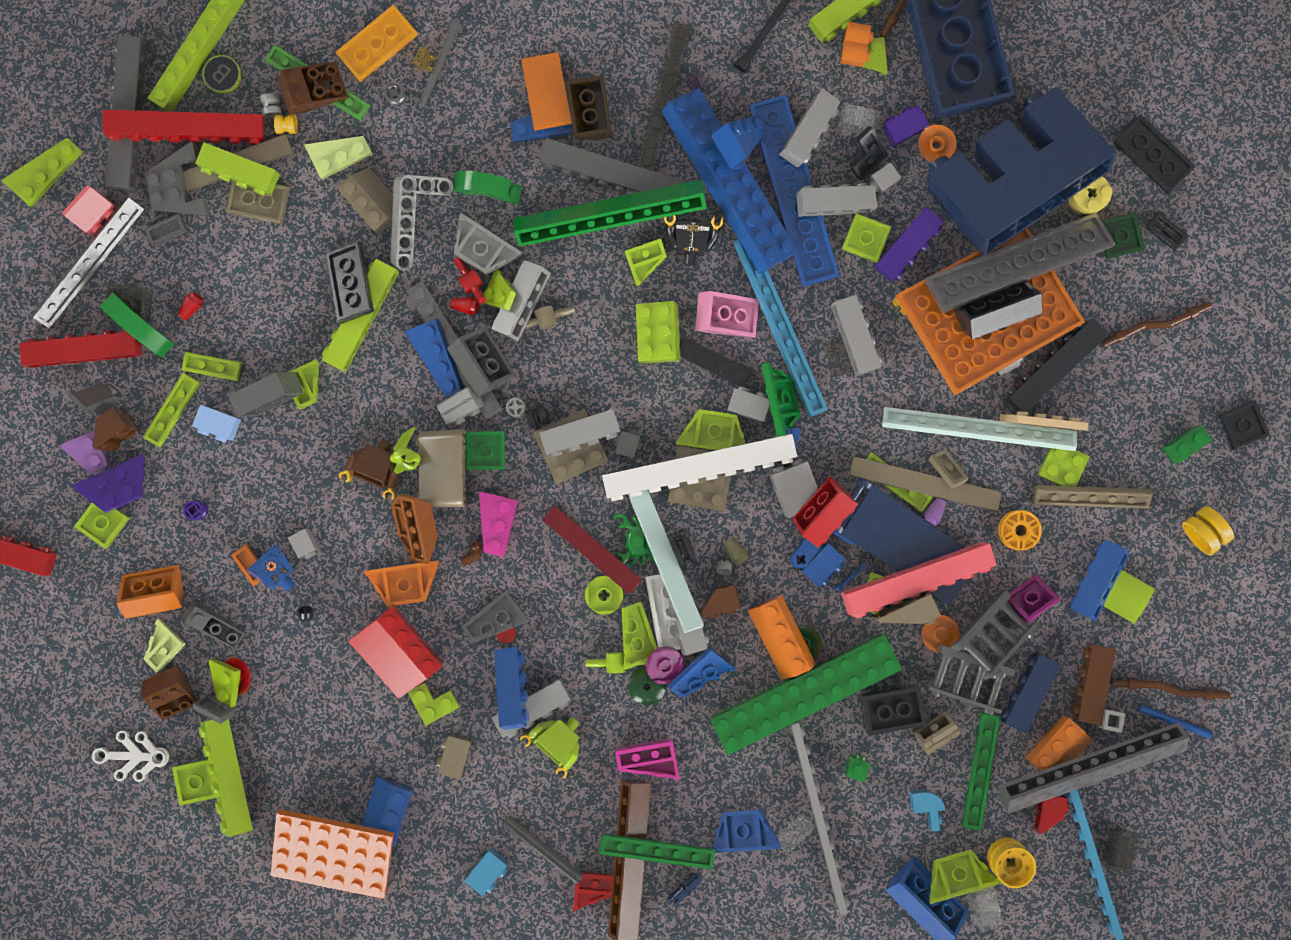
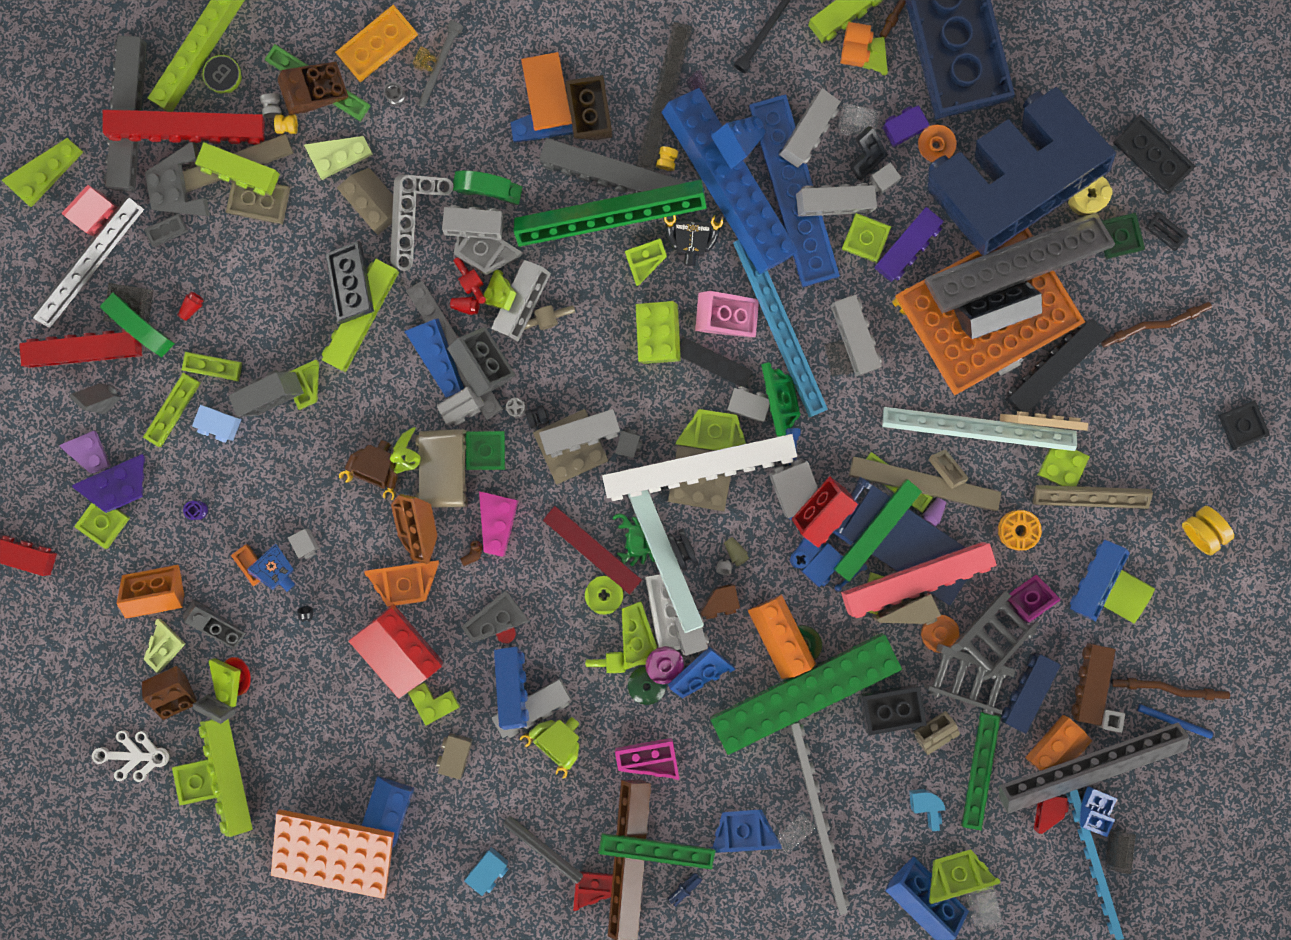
reddish brown slope [93,407,139,452] -> none
green brick [843,753,871,782] -> none
yellow wheel [987,837,1036,888] -> none
green brick [1162,425,1212,463] -> none
none -> light grey brick [442,205,504,239]
none -> yellow wheel [656,146,679,171]
none -> green tile [833,479,922,582]
none -> blue slope [1080,786,1117,837]

